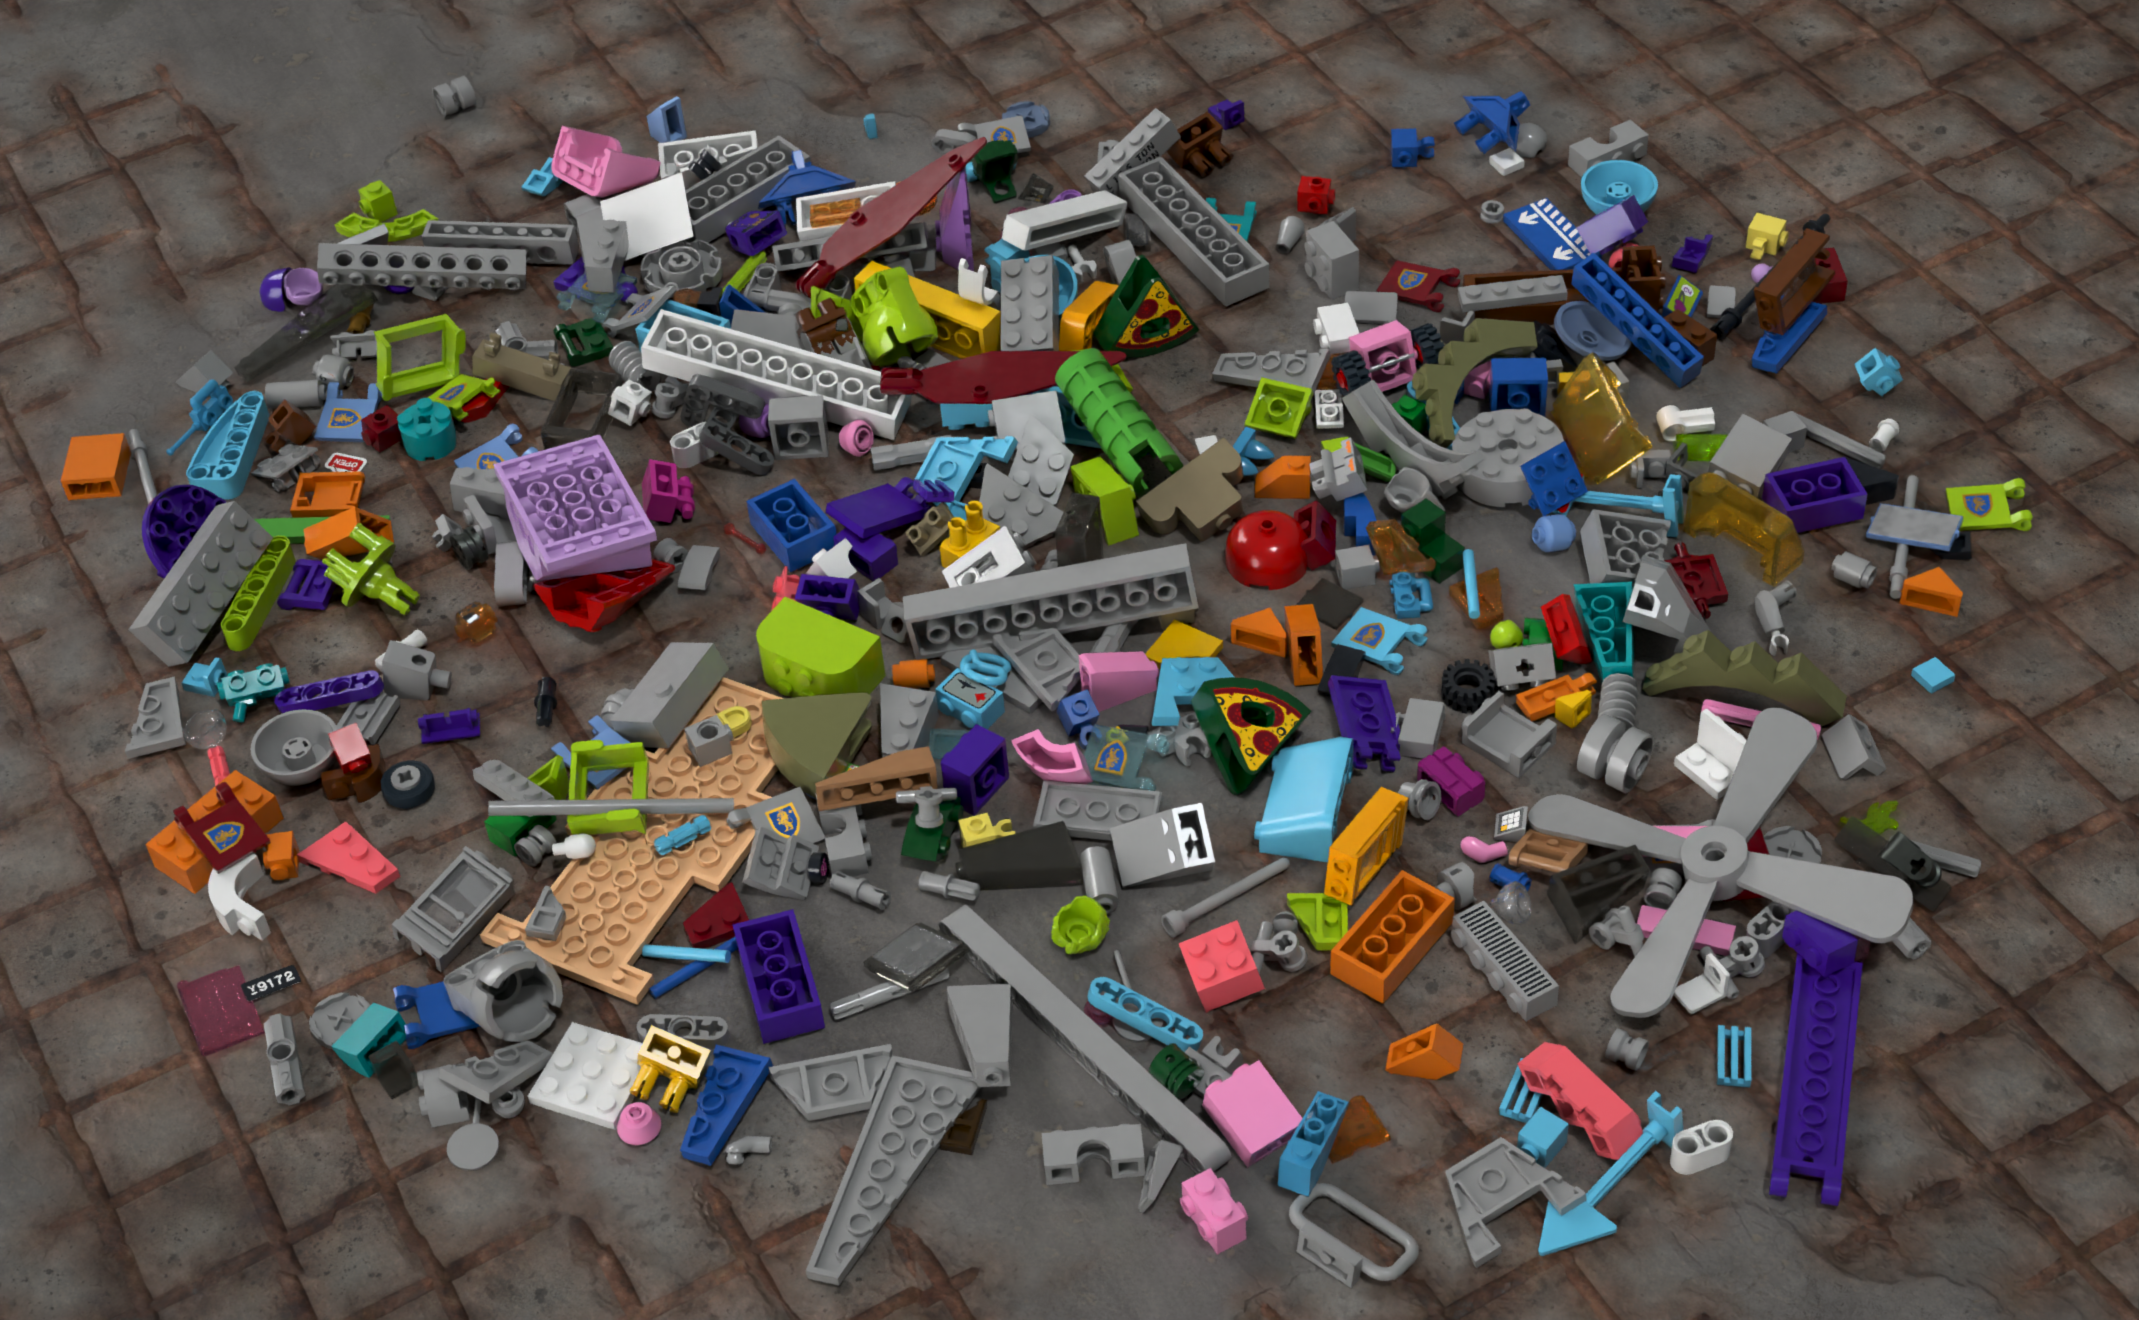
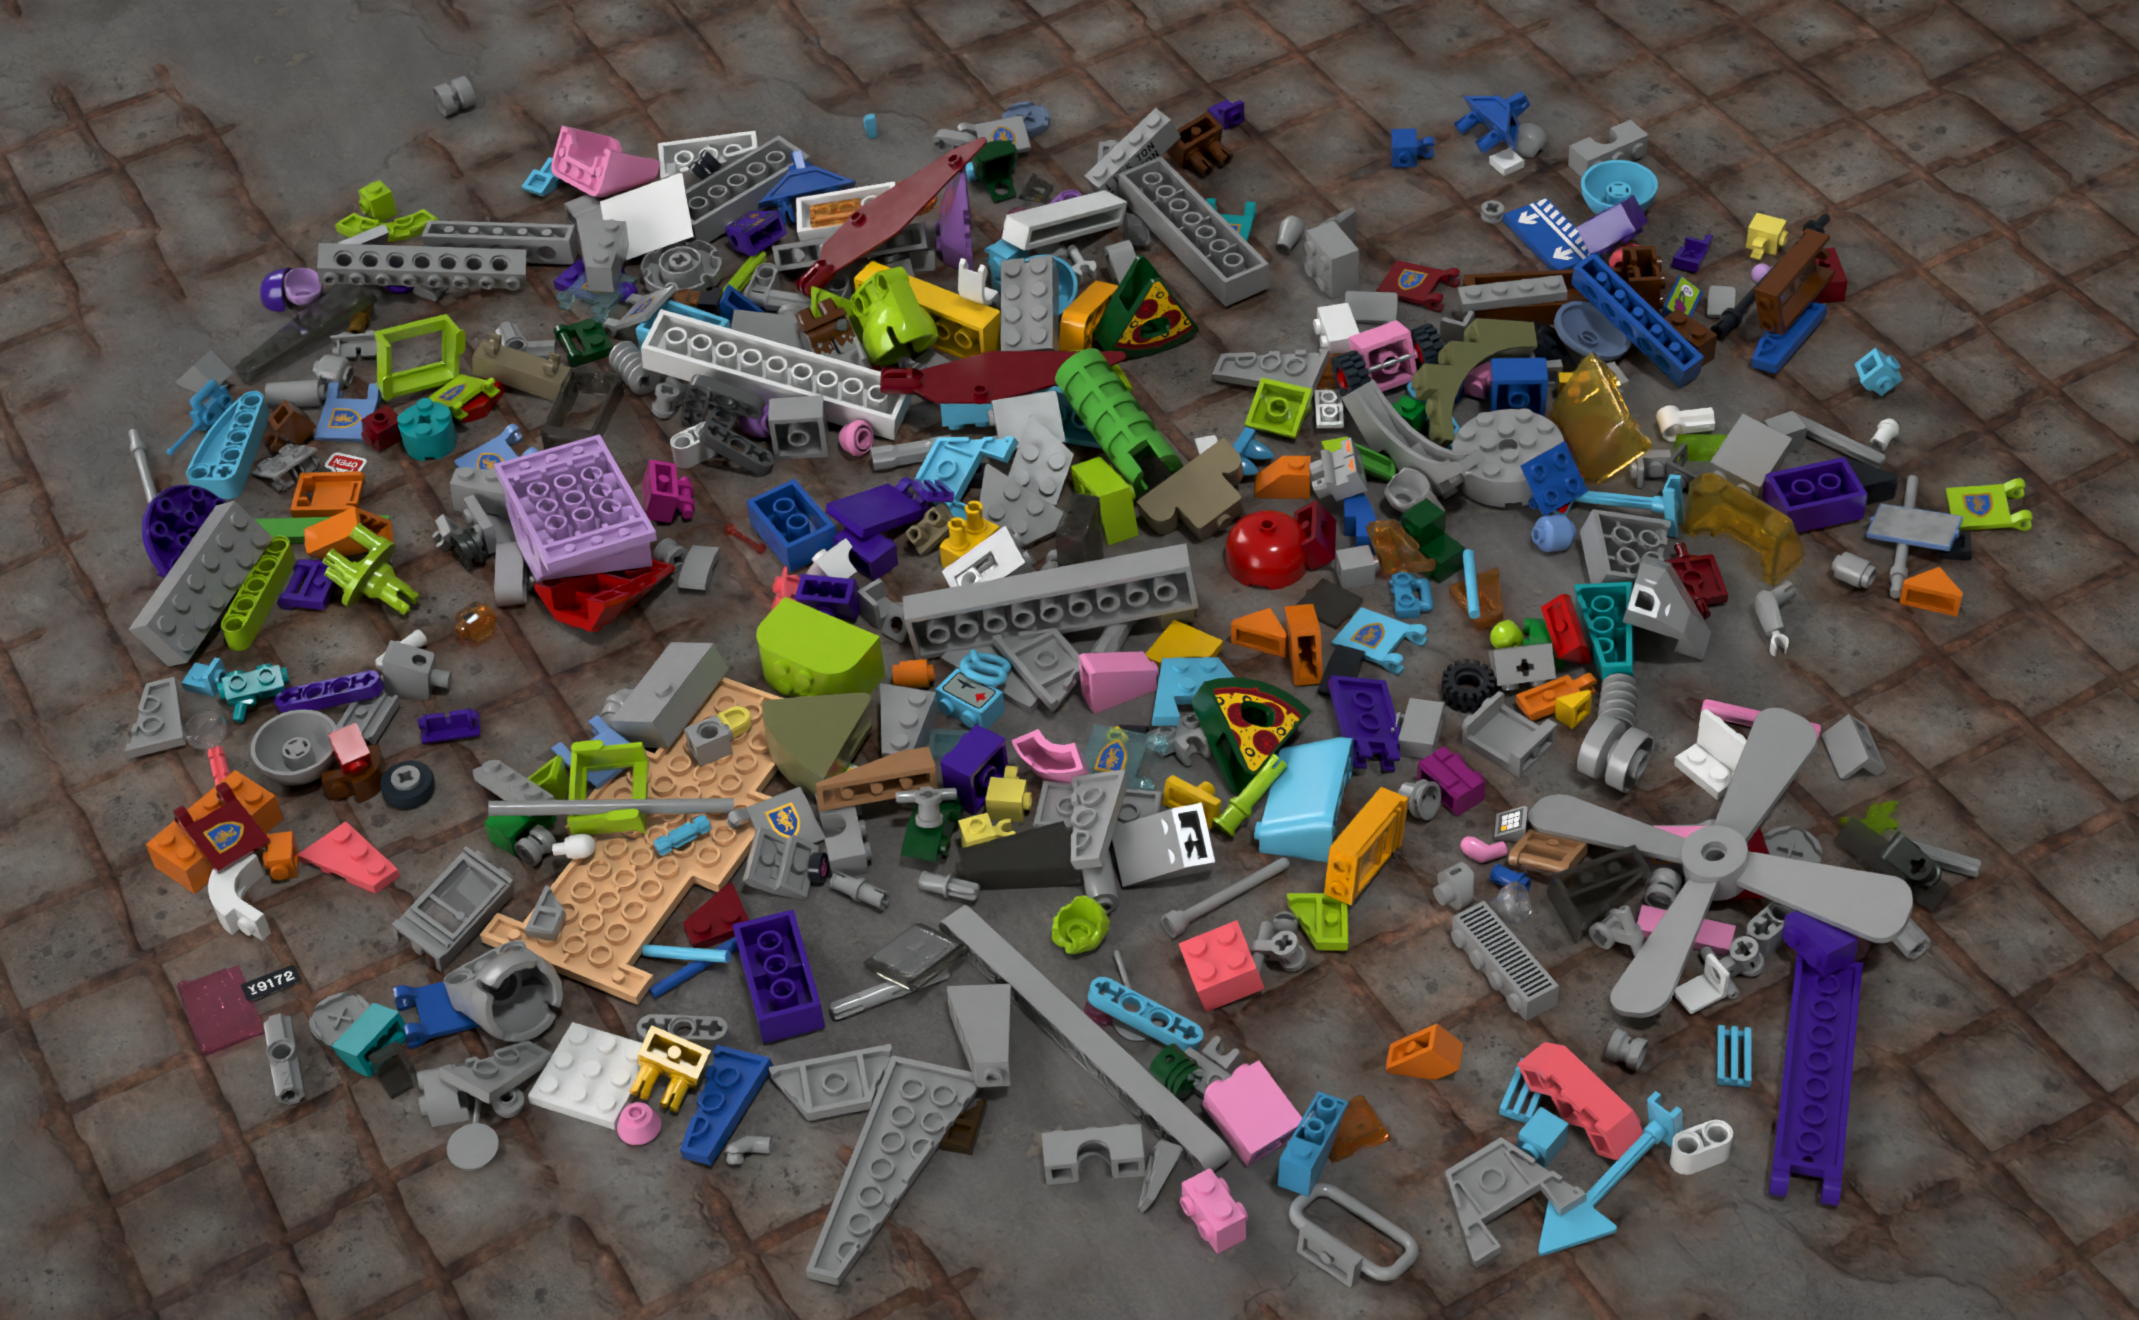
orange brick [61,433,131,500] -> none
black axle [534,677,557,727] -> none
white brick [608,380,652,426] -> none
light blue slope [647,96,687,143] -> none
blue brick [1056,689,1102,749] -> none
red brick [1297,176,1336,214] -> none
orange brick [1330,870,1455,1004] -> none
olive arch [1643,630,1847,727] -> none
medium azure tile [1911,657,1955,694] -> none
none -> light yellow brick [985,766,1032,822]
none -> light grey wing [1071,769,1130,870]
none -> yellow tile [1162,775,1222,830]
none -> lime pin [1212,754,1288,838]

